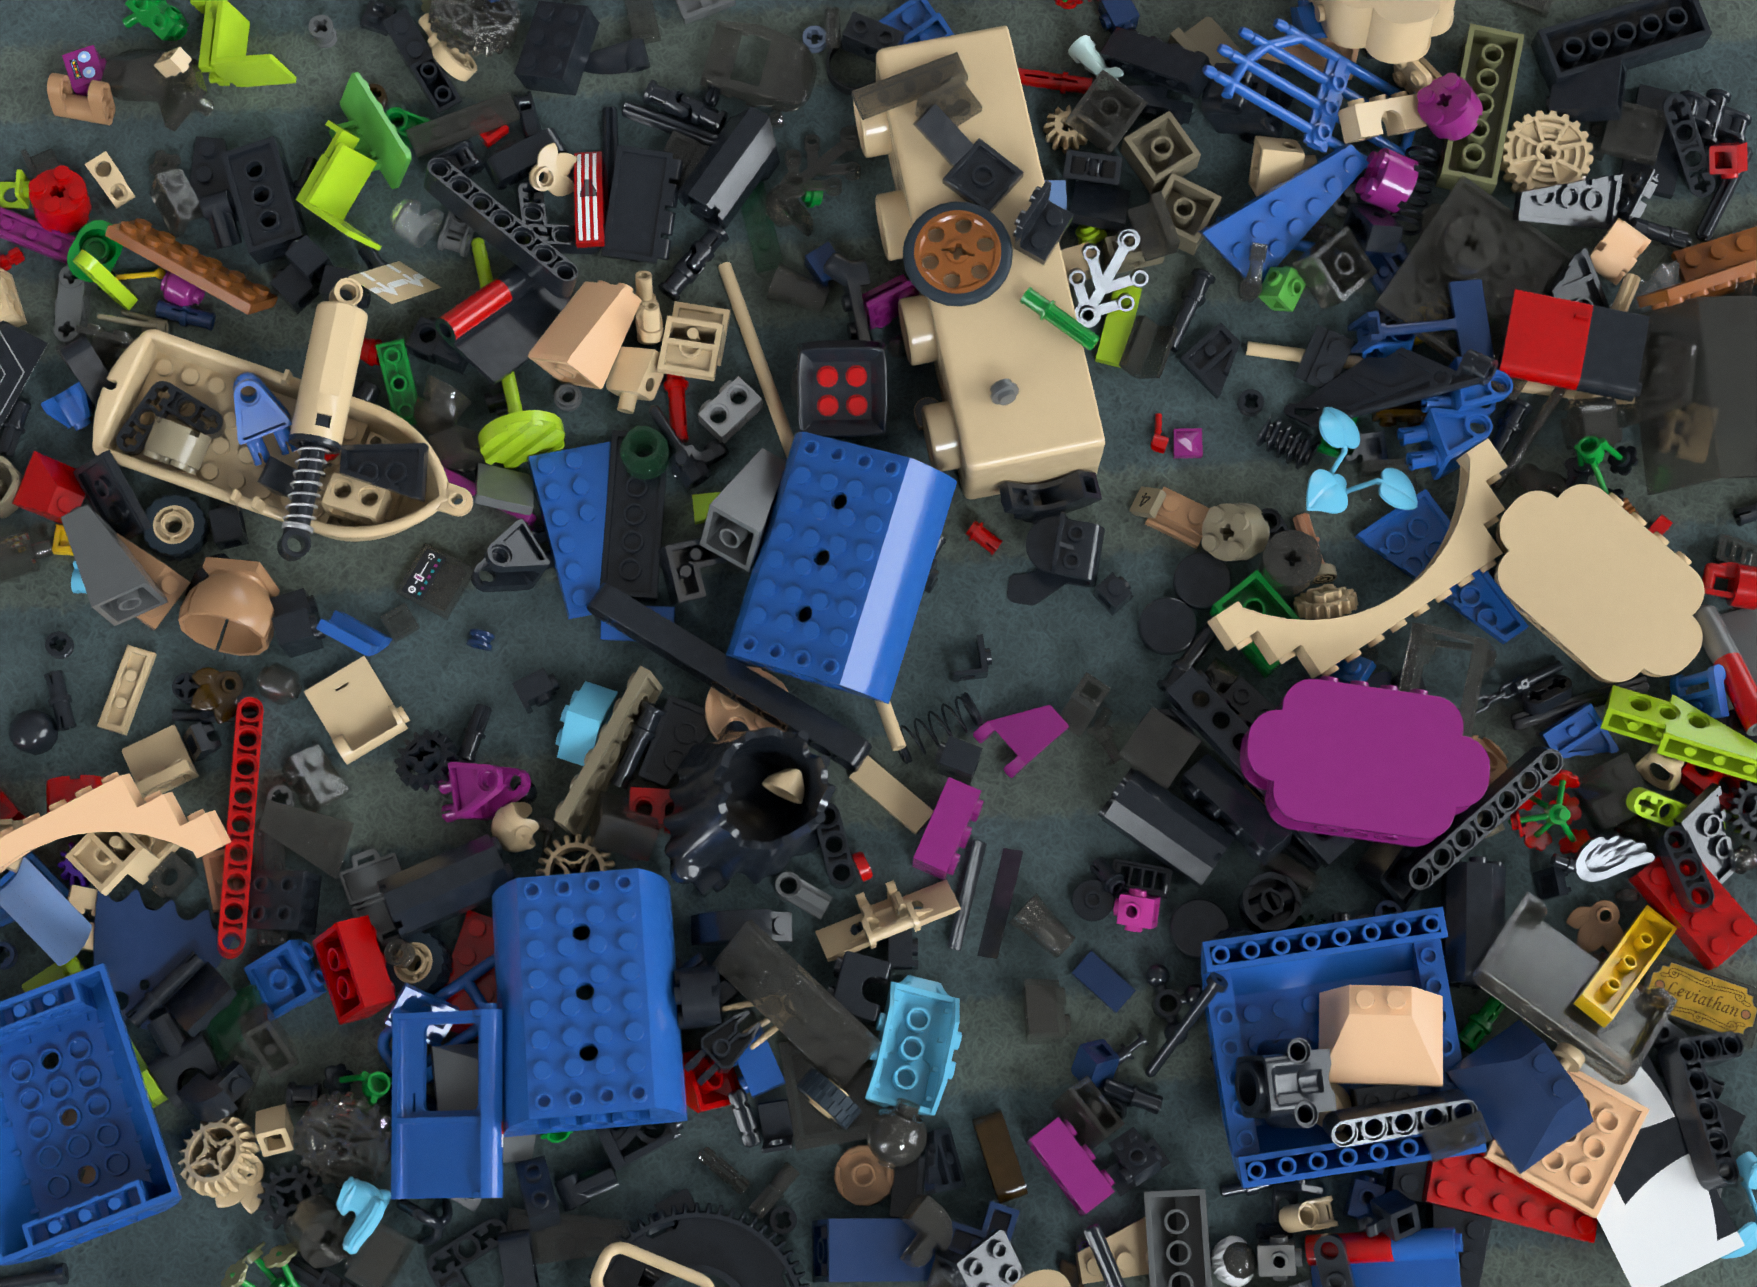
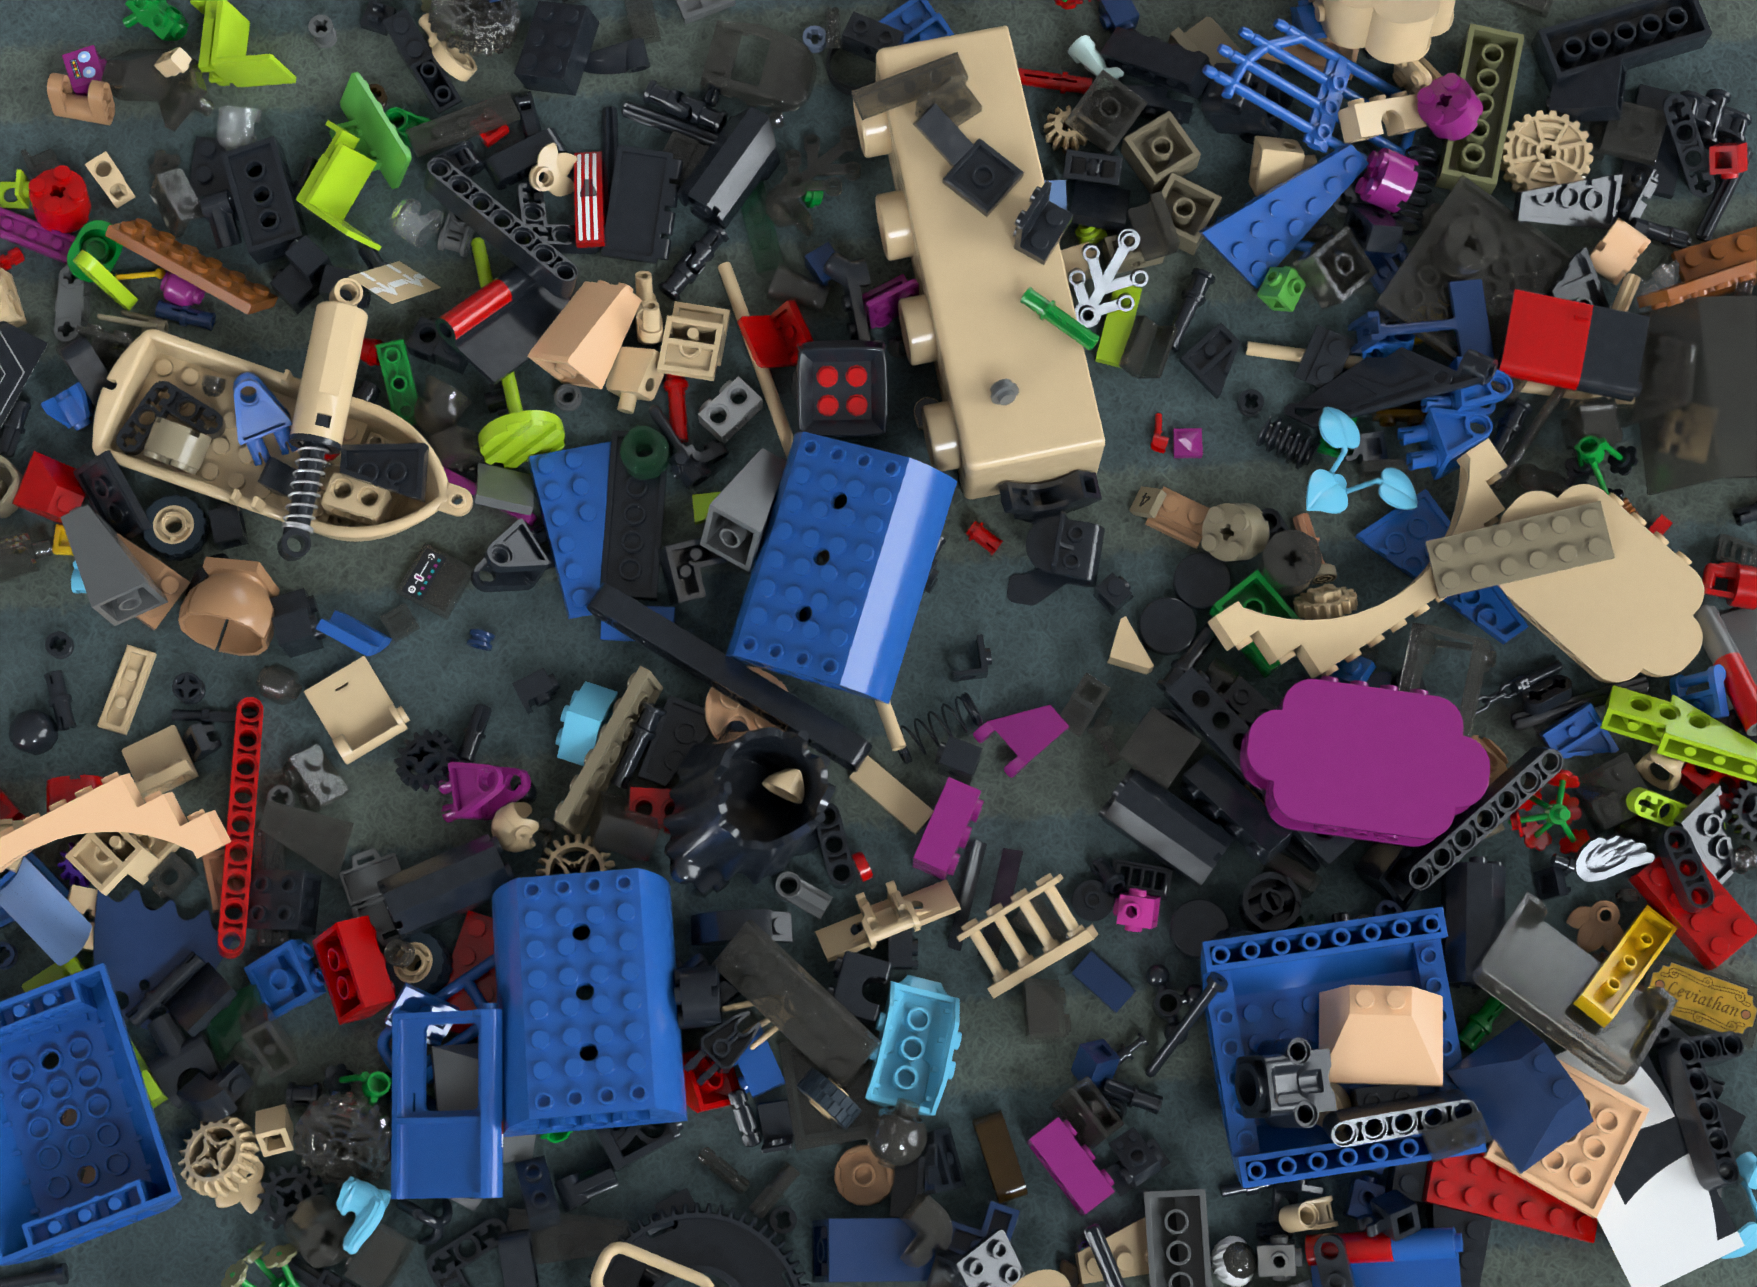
dark brown plate [191,667,243,724] -> none
wedge [903,201,1013,307] -> none
clear smoke piece [1239,242,1268,303] -> none
tan tile [1553,1042,1585,1072] -> none
none -> clear smoke hinge [202,375,226,397]
none -> clear helmet [217,106,262,150]
none -> red bracket [737,300,814,368]
none -> tan fence [957,873,1098,999]
none -> tan slope [1107,616,1154,675]
none -> dark tan plate [1425,501,1615,599]

